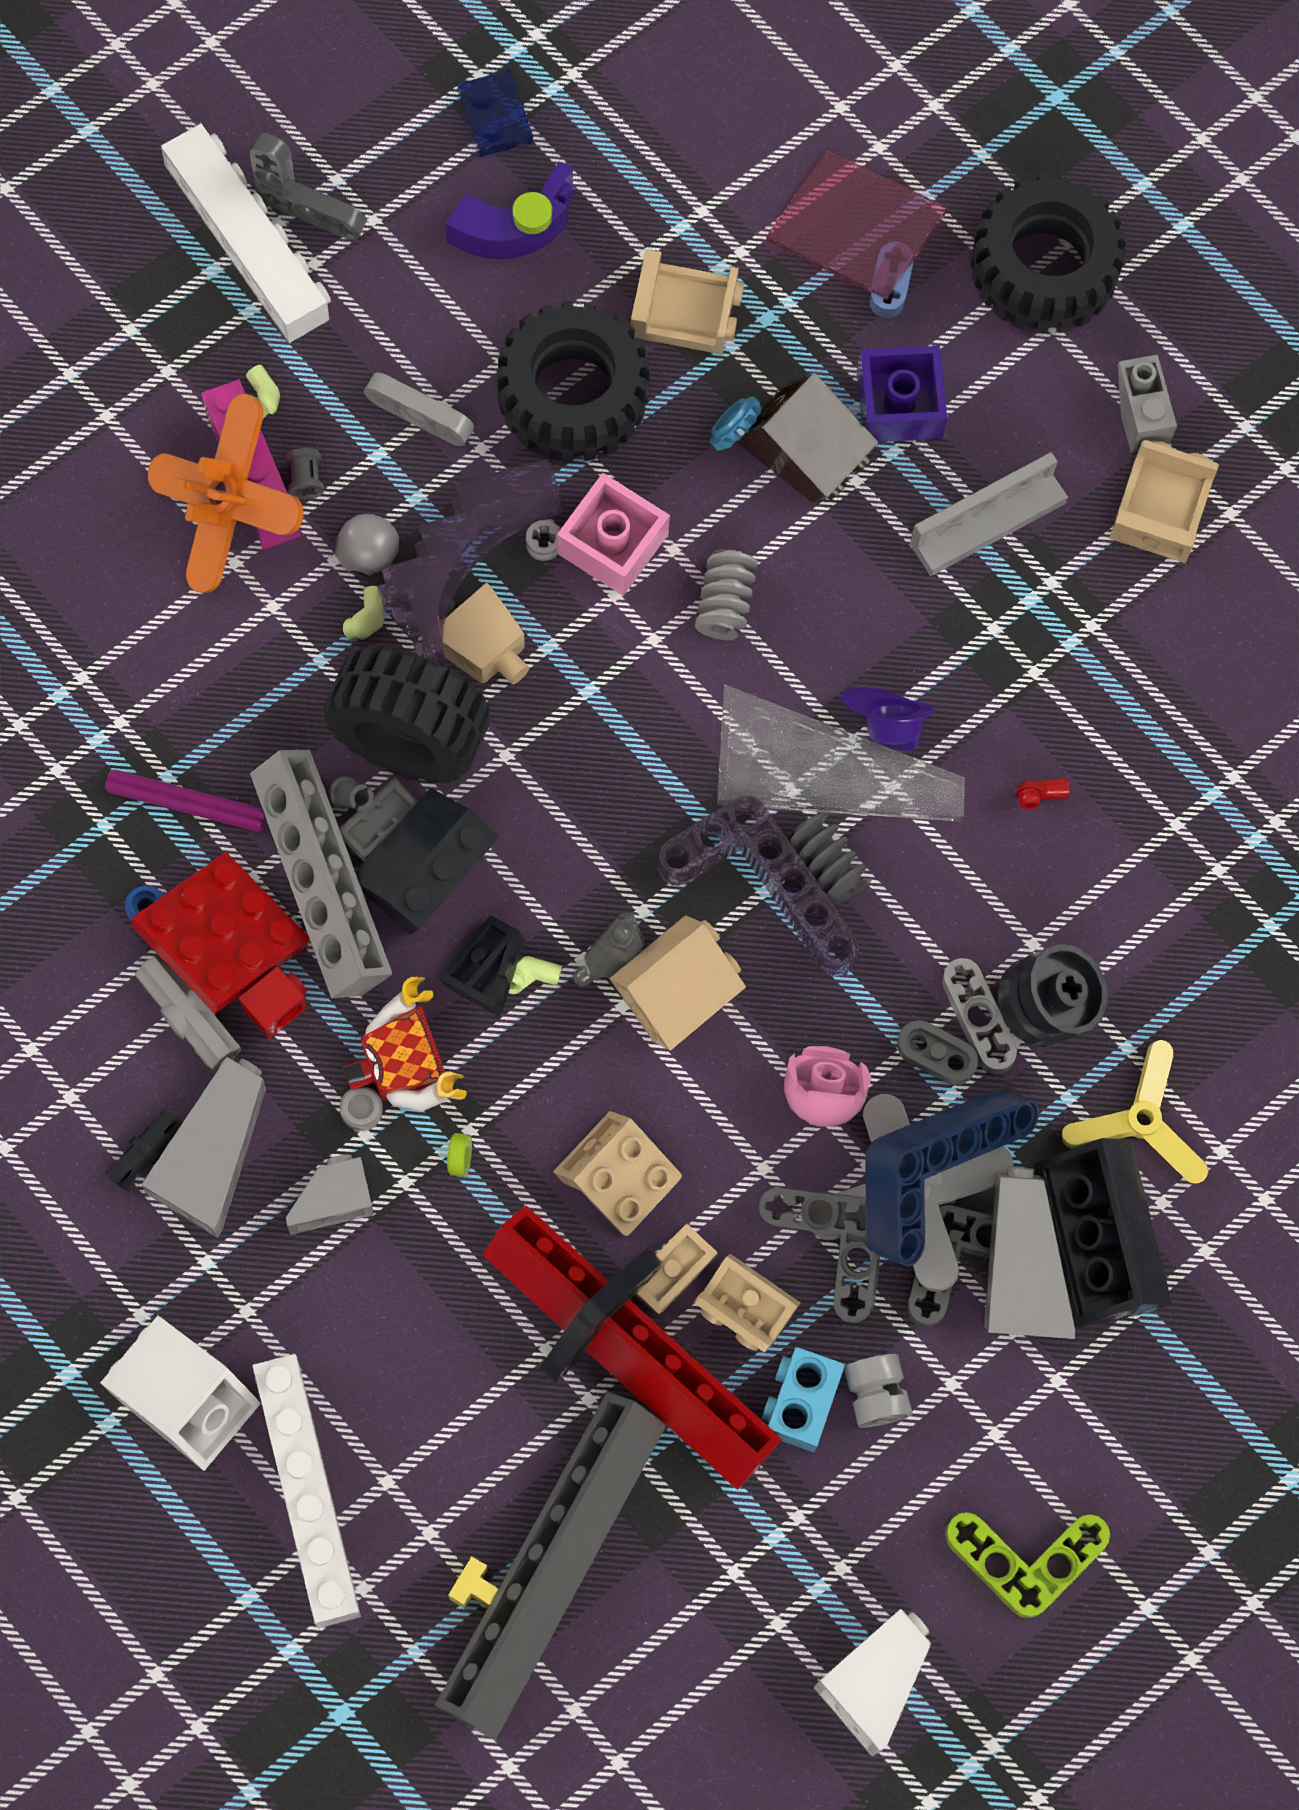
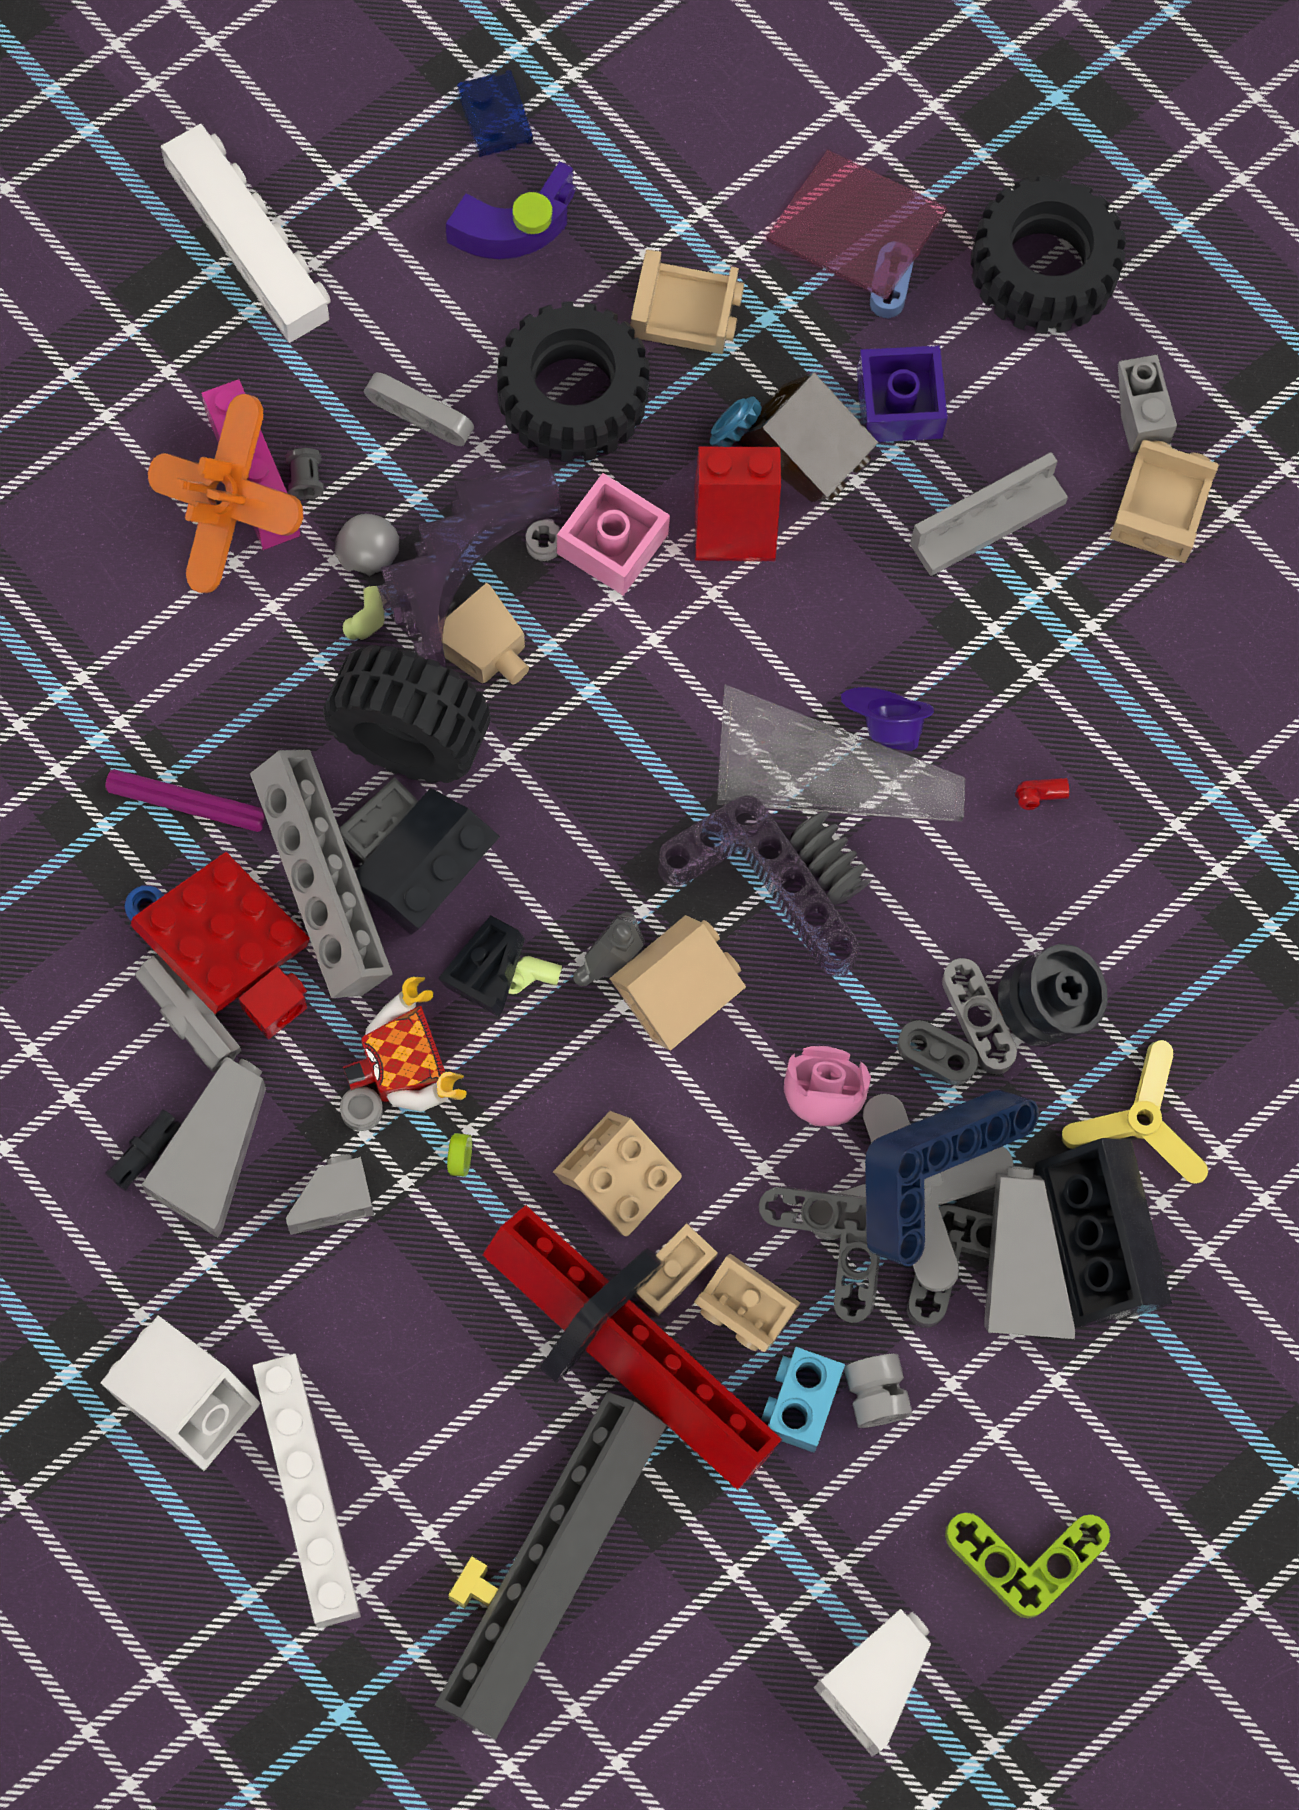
yellowish green arm [246,365,280,419] -> none
dark grey beam [250,133,367,240] -> none
dark grey pin [328,776,374,811] -> none
light grey piece [695,550,758,640] -> none
none -> red slope [694,447,781,561]

